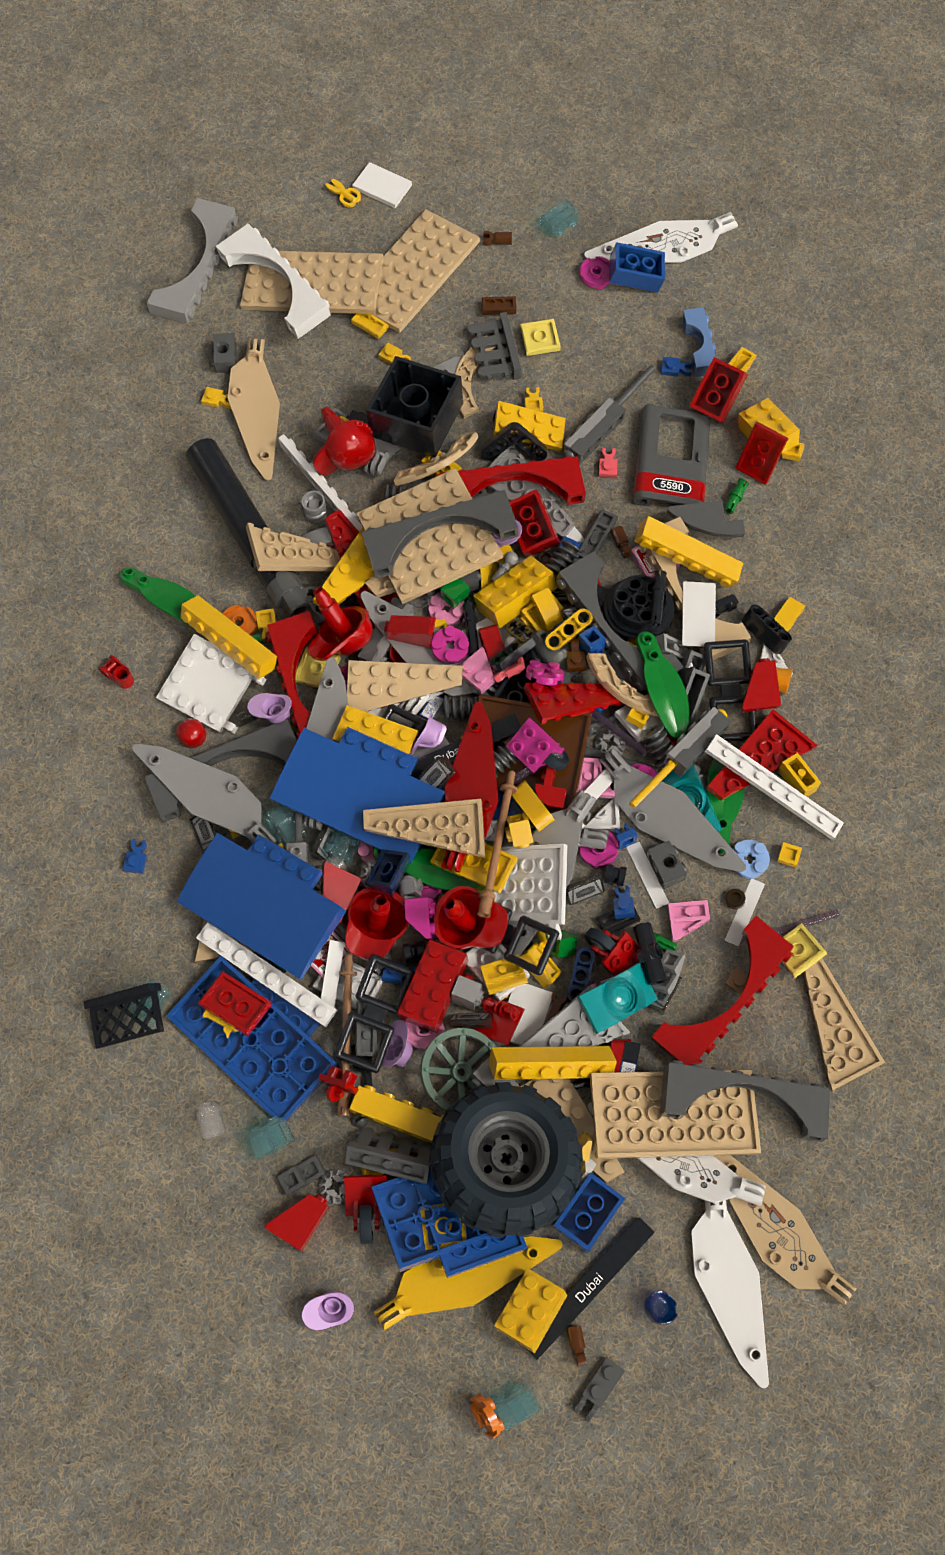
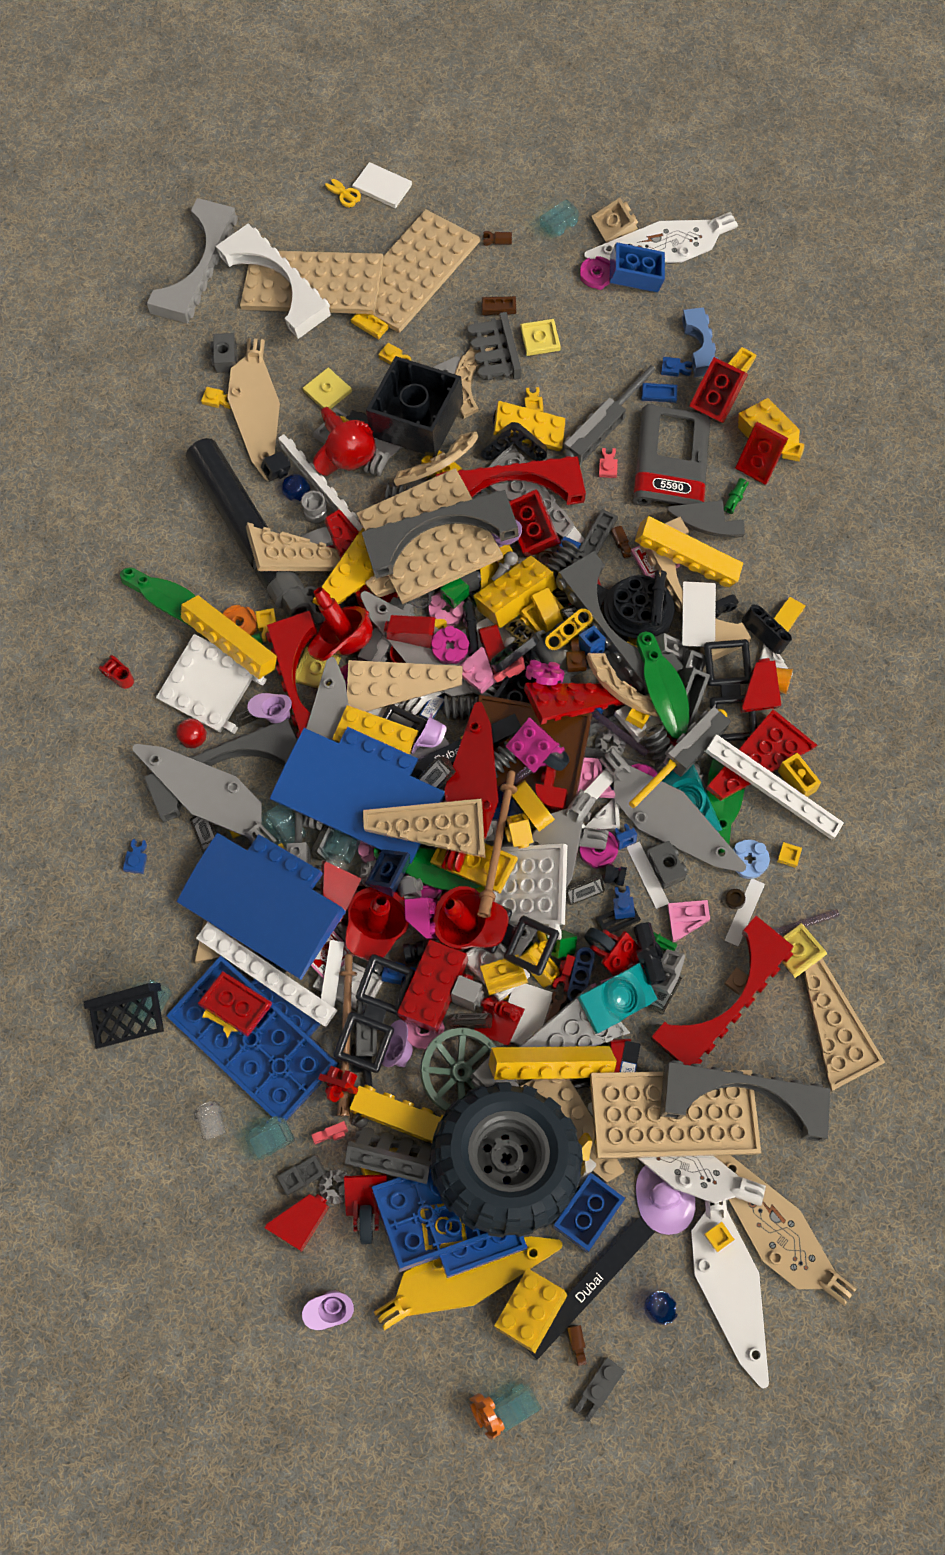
none -> black brick [261,451,291,482]
none -> clear blue hair [281,474,311,501]
none -> light yellow plate [303,367,352,409]
none -> coral plate [311,1121,349,1145]
none -> red plate [552,955,575,992]
none -> tan plate [591,198,638,243]
none -> lavender hat [636,1165,695,1235]
none -> blue tile [641,383,677,403]
none -> yellow plate [704,1222,735,1253]

